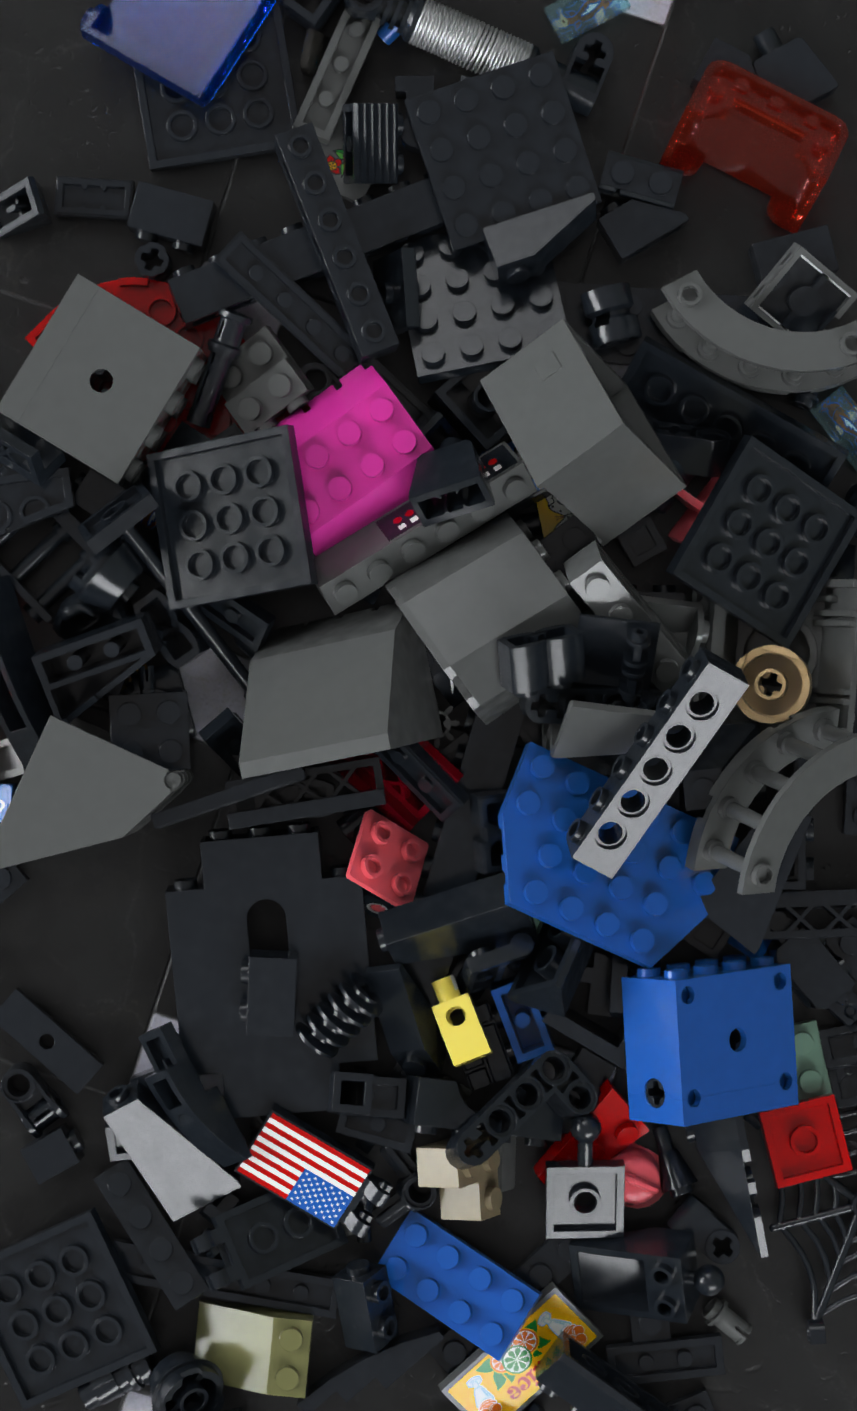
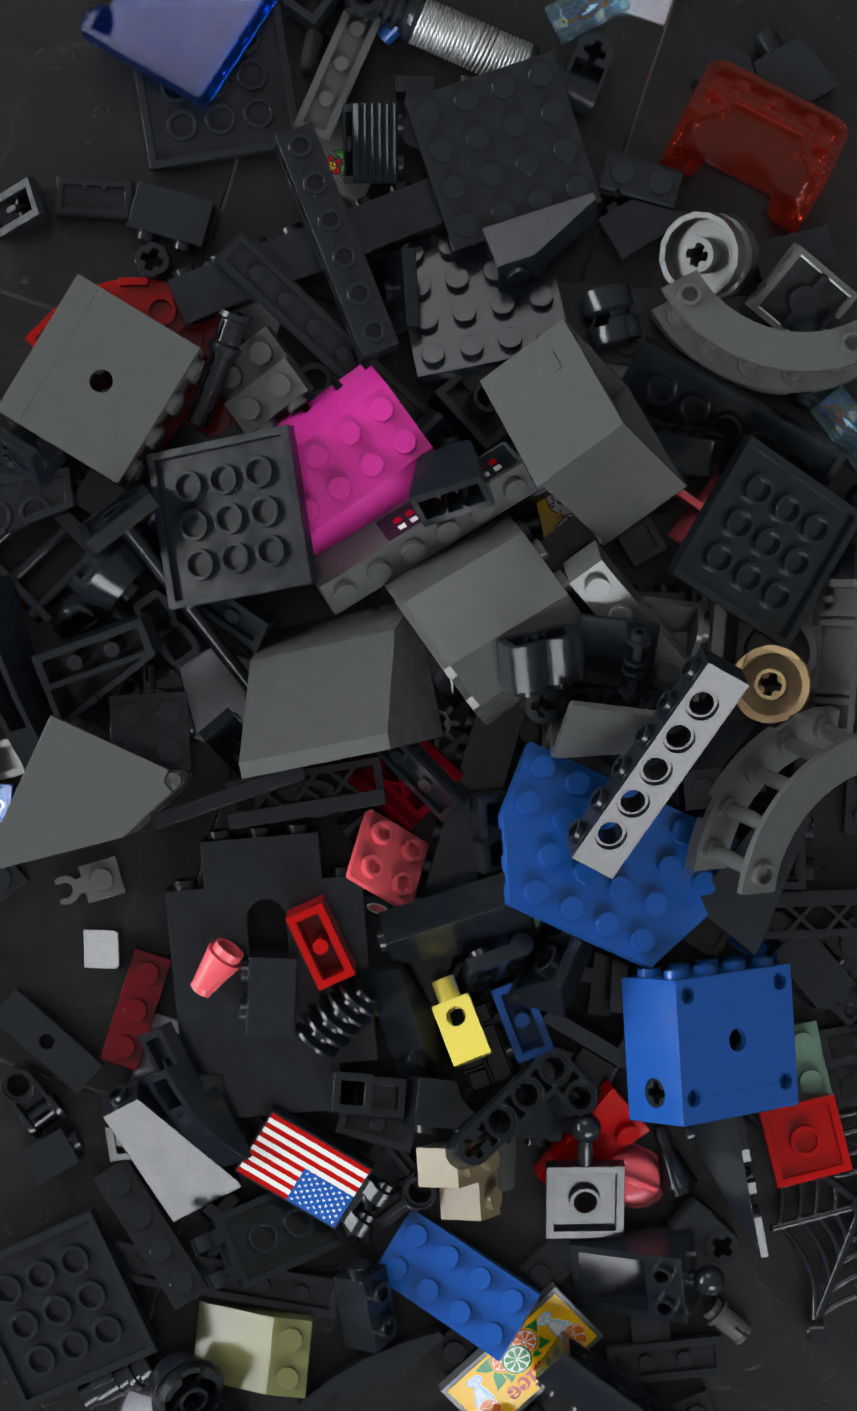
none -> dark grey plate [54,855,128,905]
none -> slope [83,928,123,969]
none -> dark red plate [100,947,172,1070]
none -> coral cone [190,938,244,998]
none -> red brick [285,894,357,991]
none -> dark grey wheel [659,211,759,298]

